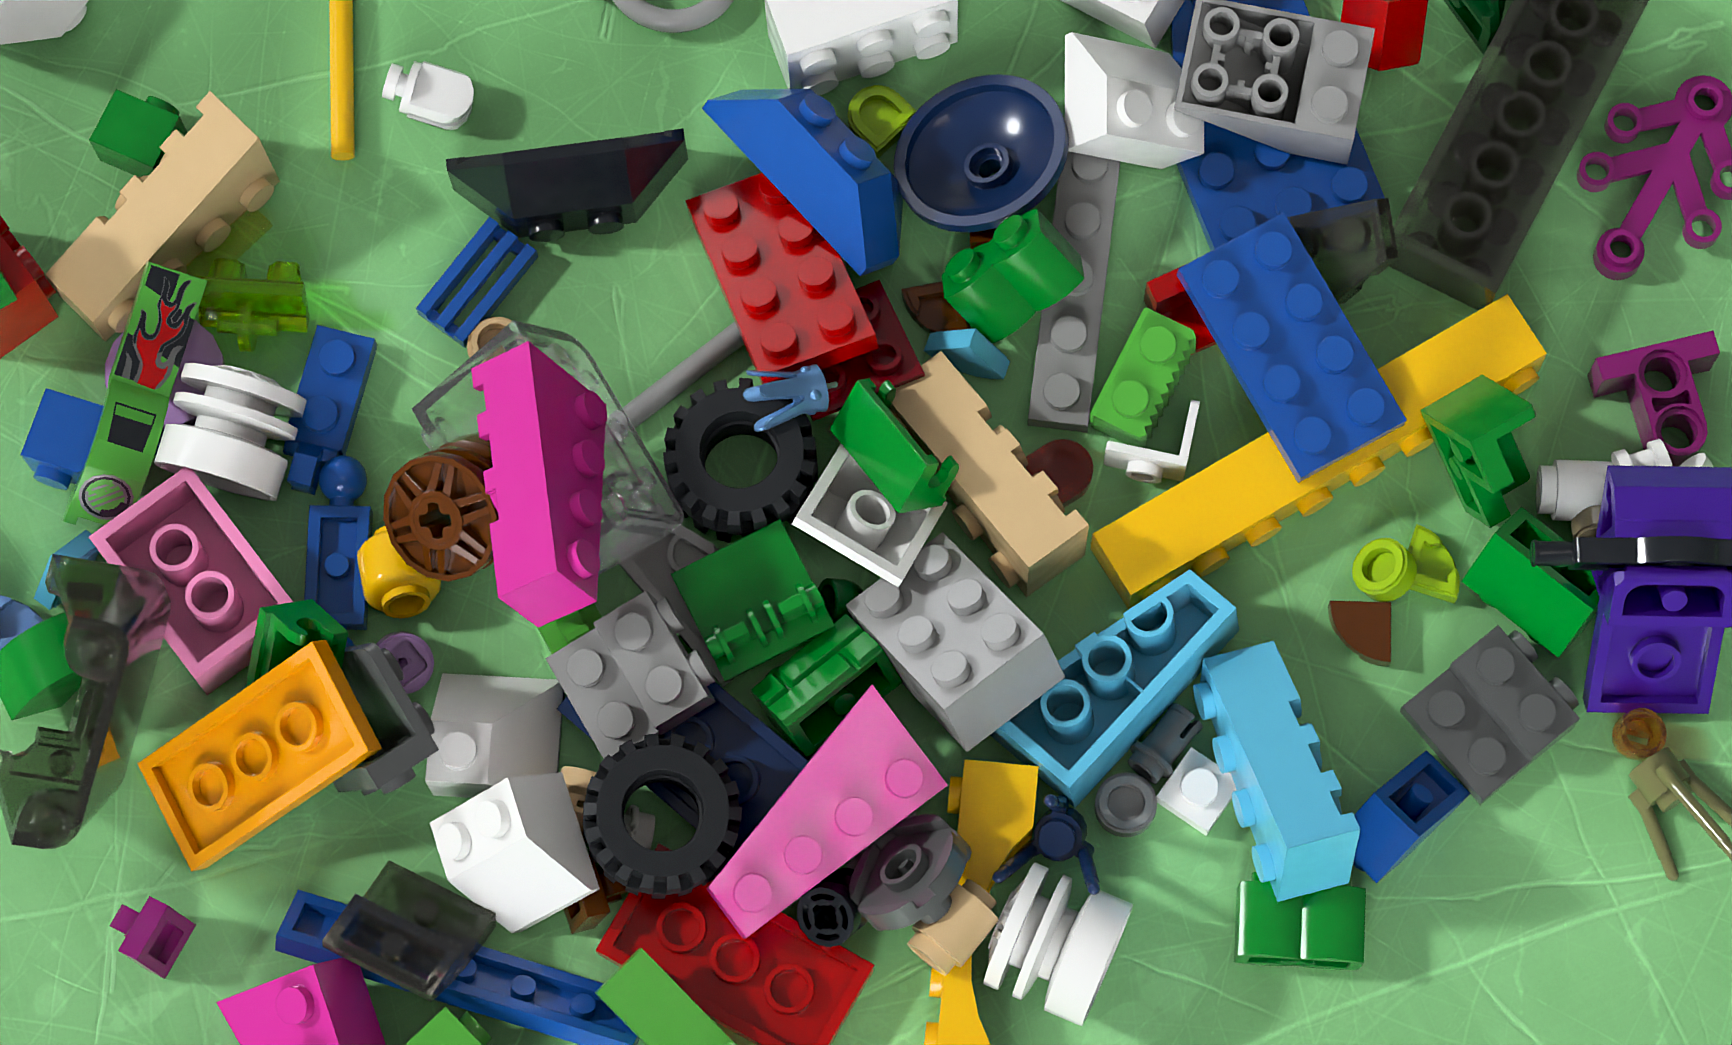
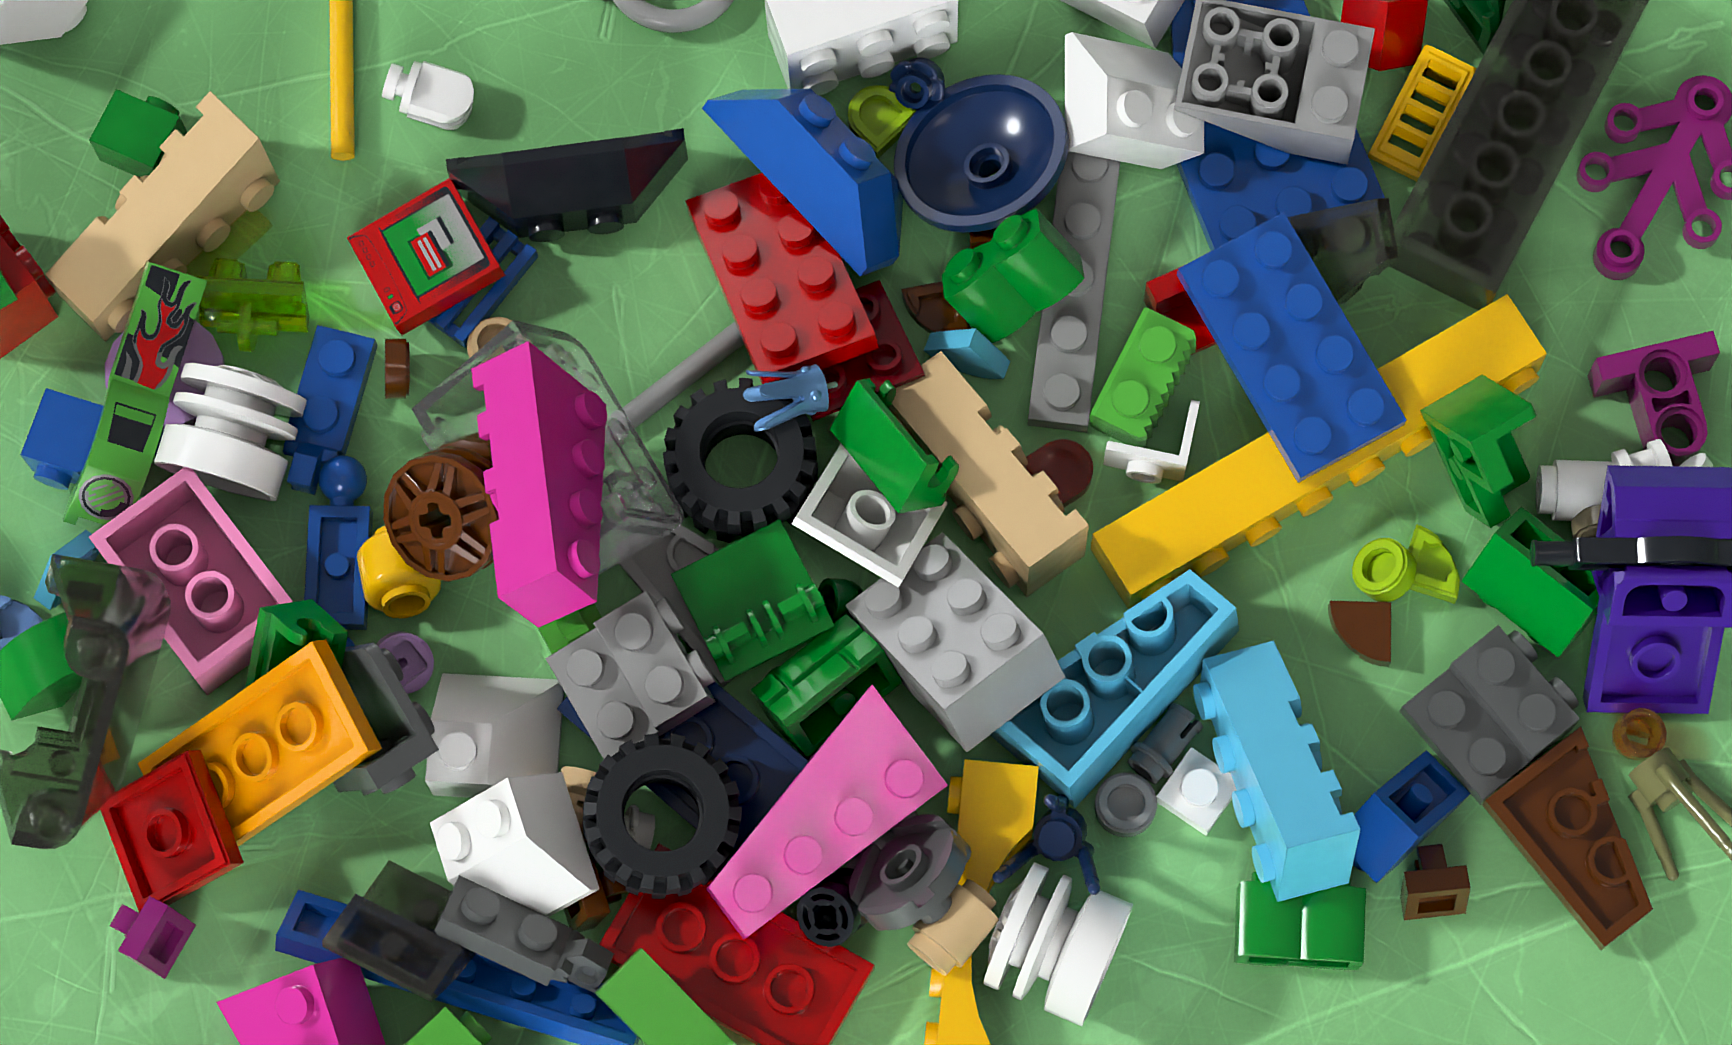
none -> red tile [97,750,244,913]
none -> tile [347,178,506,336]
none -> reddish brown tile [385,339,410,399]
none -> dark grey hinge [434,875,614,993]
none -> dark blue plate [889,57,945,110]
none -> yellow slope [1368,45,1478,184]
none -> reddish brown tile [1400,844,1471,920]
none -> reddish brown wing [1482,726,1653,950]

